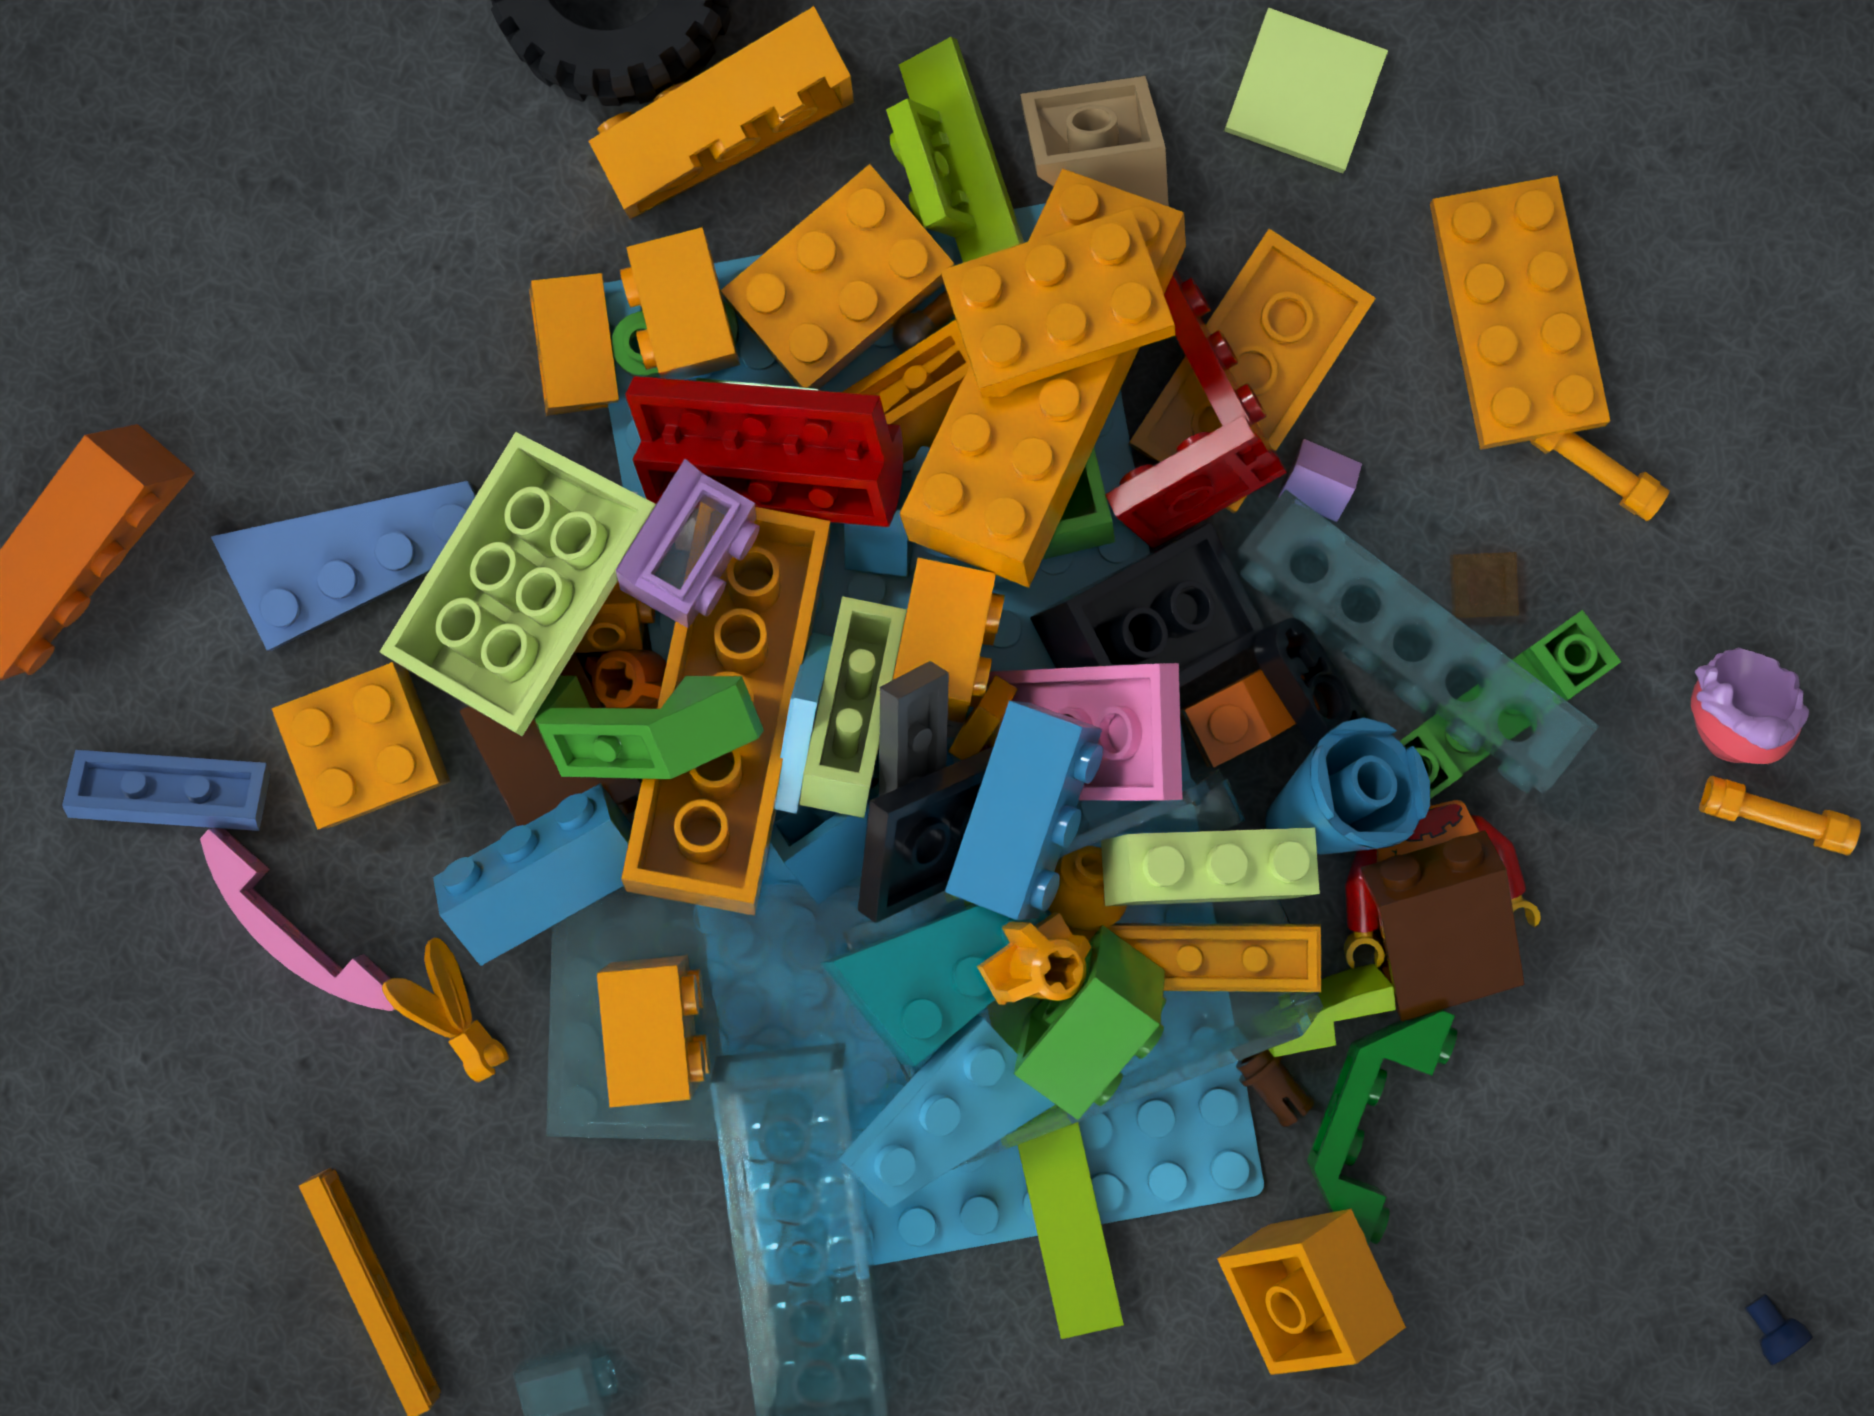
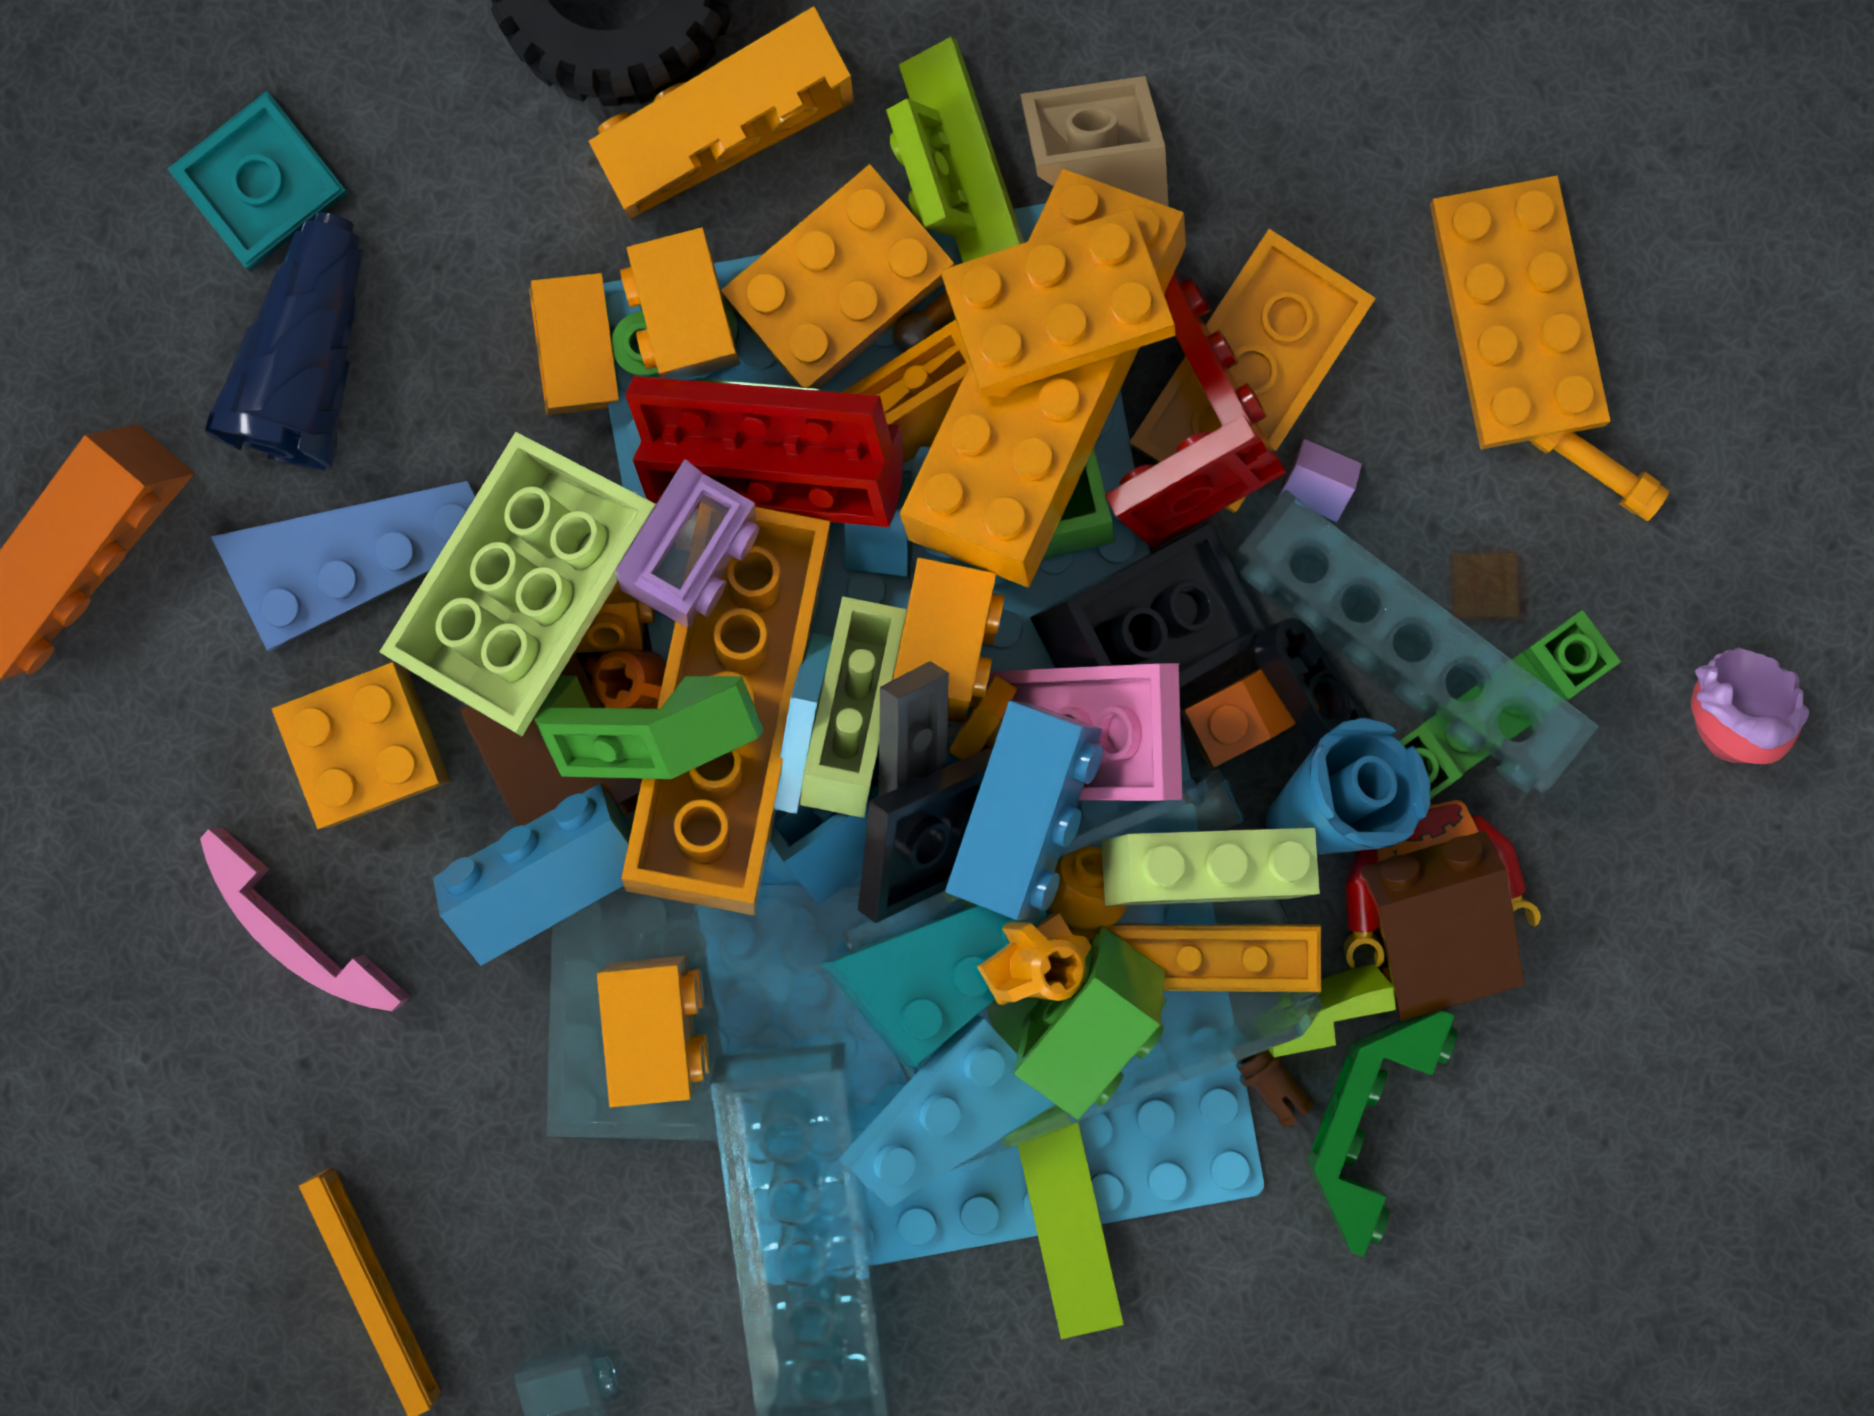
medium blue plate [62,750,270,831] -> none
light orange piece [382,937,509,1083] -> none
light orange brick [1217,1209,1406,1375] -> none
yellowish green tile [1224,8,1388,173] -> none
light orange bar [1699,776,1861,856] -> none
dark blue piece [1745,1294,1813,1365] -> none
none -> teal tile [167,91,348,271]
none -> dark blue cone [205,212,363,471]

